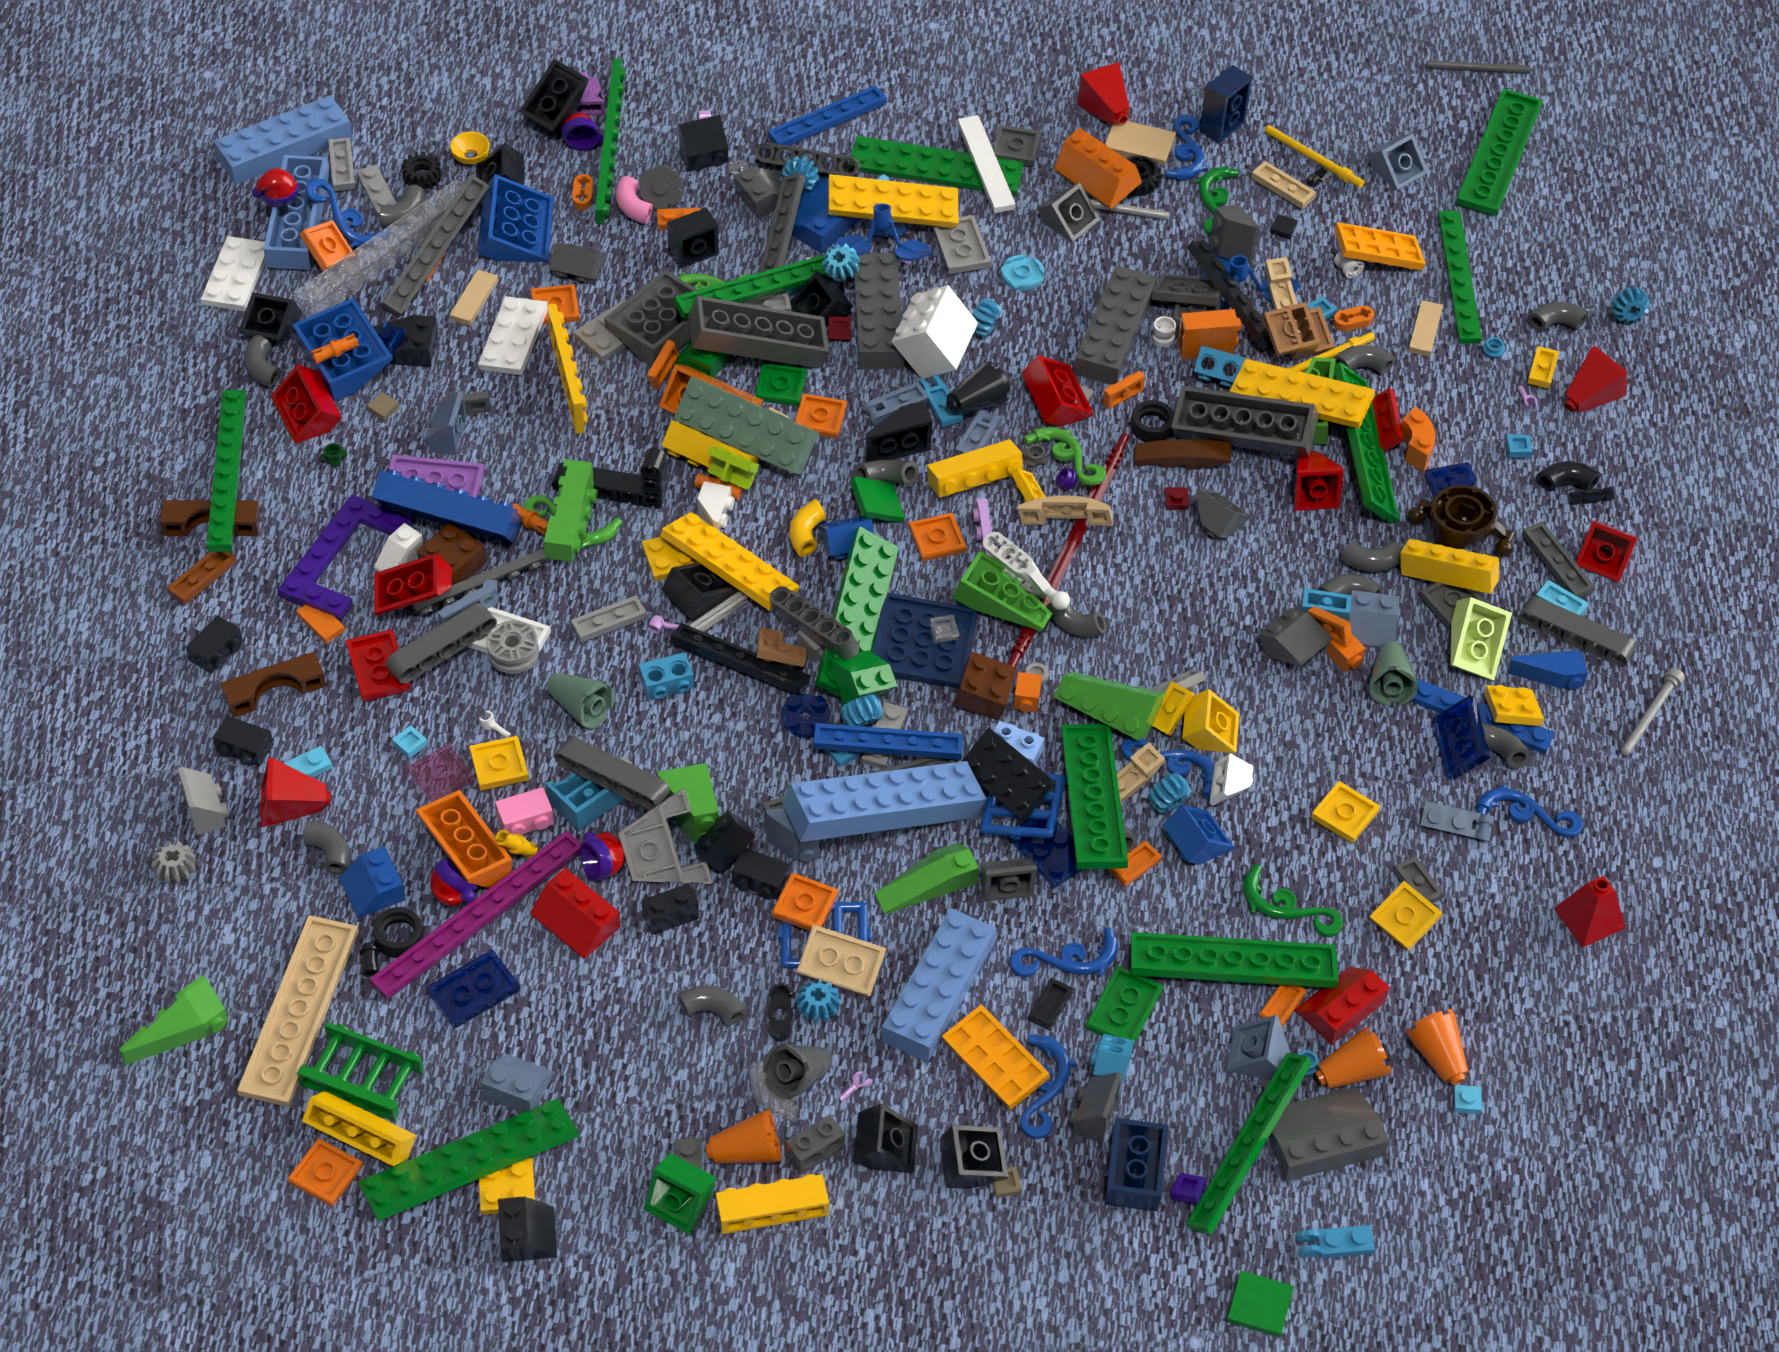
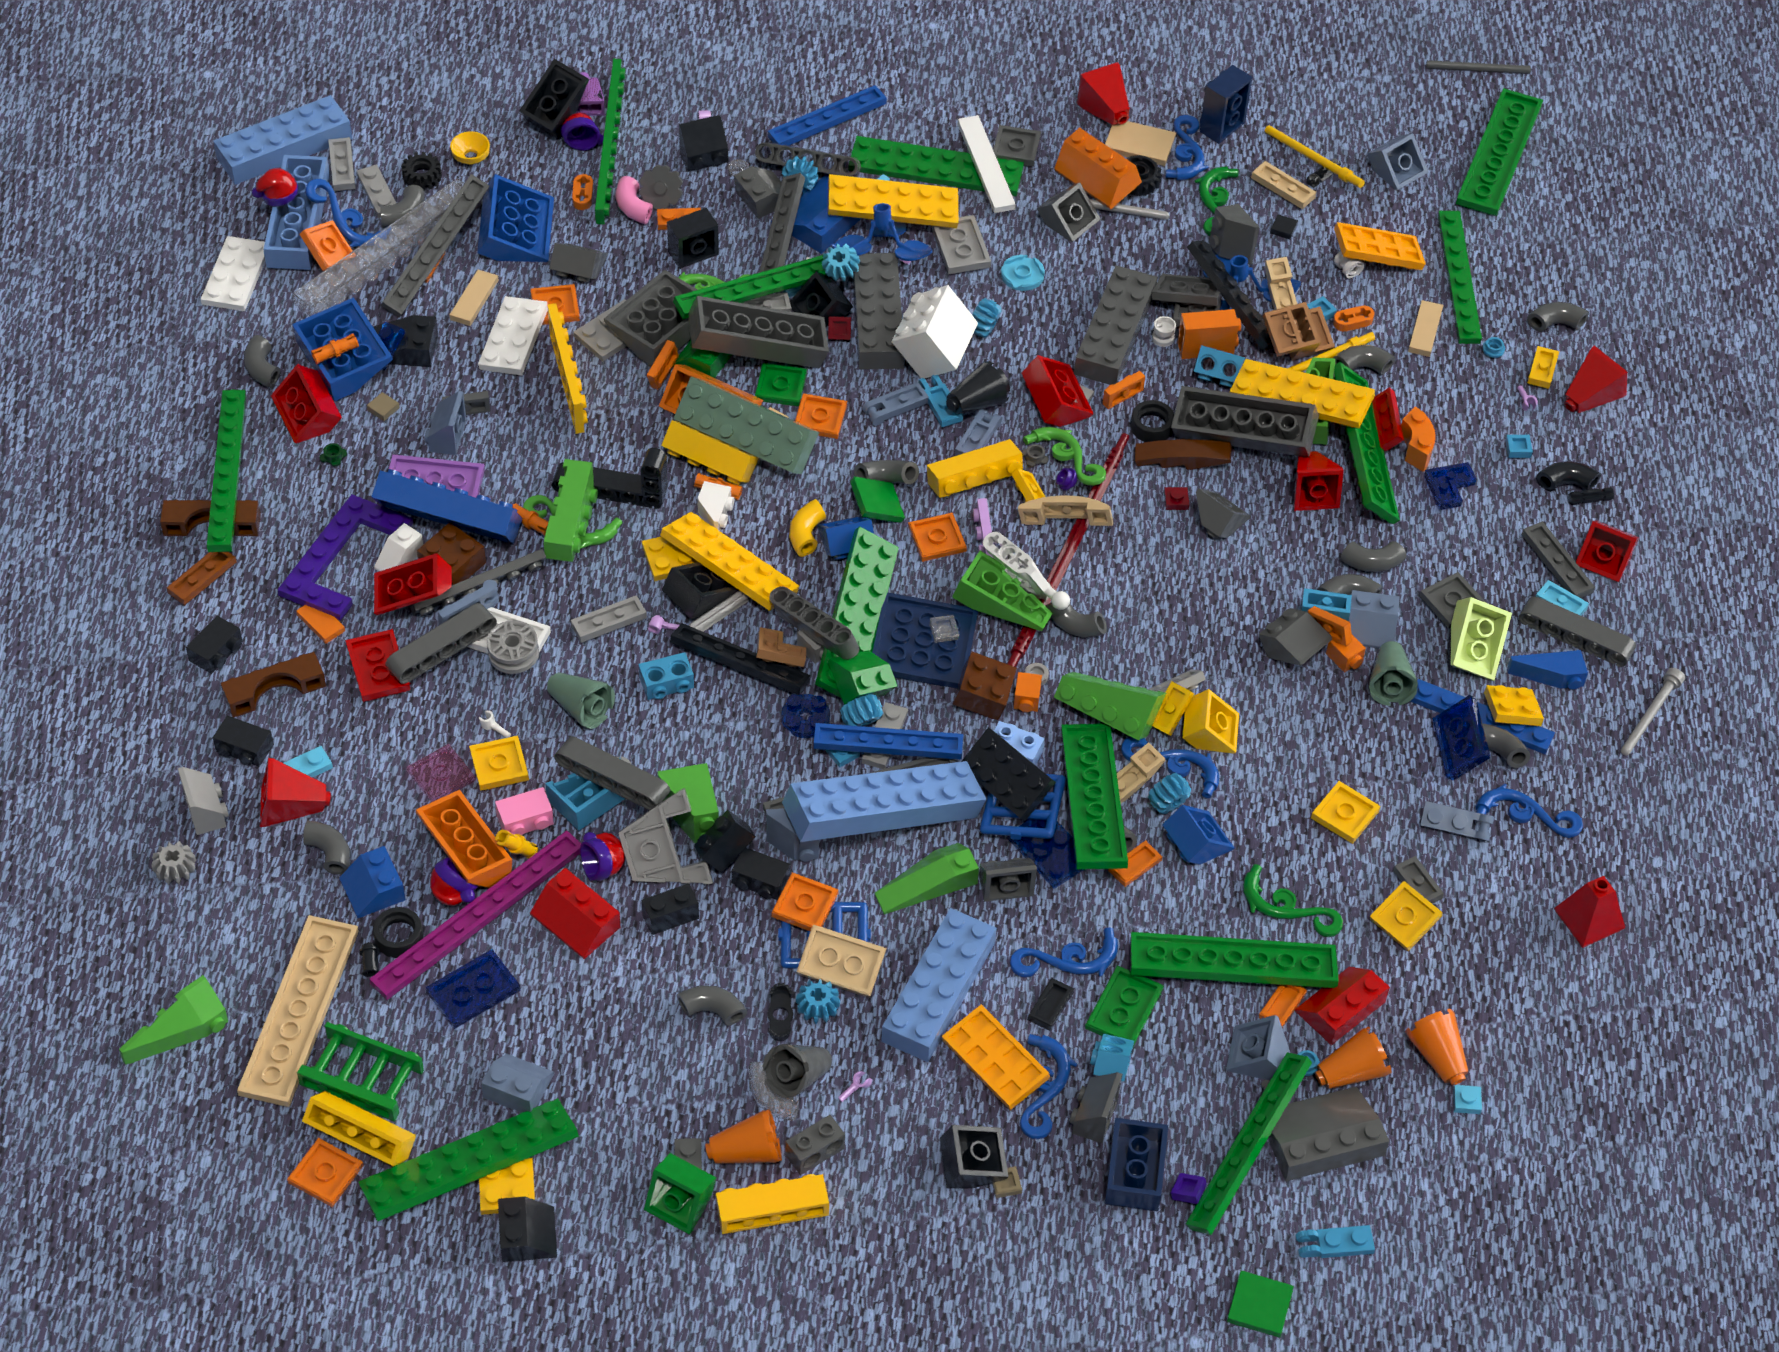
black slope [238,292,302,342] -> none
medium azure plate [392,725,428,759] -> none
black slope [476,143,525,185] -> none
lime panel [708,446,760,490] -> none
black slope [854,1103,918,1173] -> none
black slope [865,401,933,462] -> none
white slope [1209,754,1253,805] -> none
yellow brick [1400,539,1499,594] -> none
dark brown piece [1407,485,1515,557] -> none
dark azure gear [1611,286,1650,324] -> none

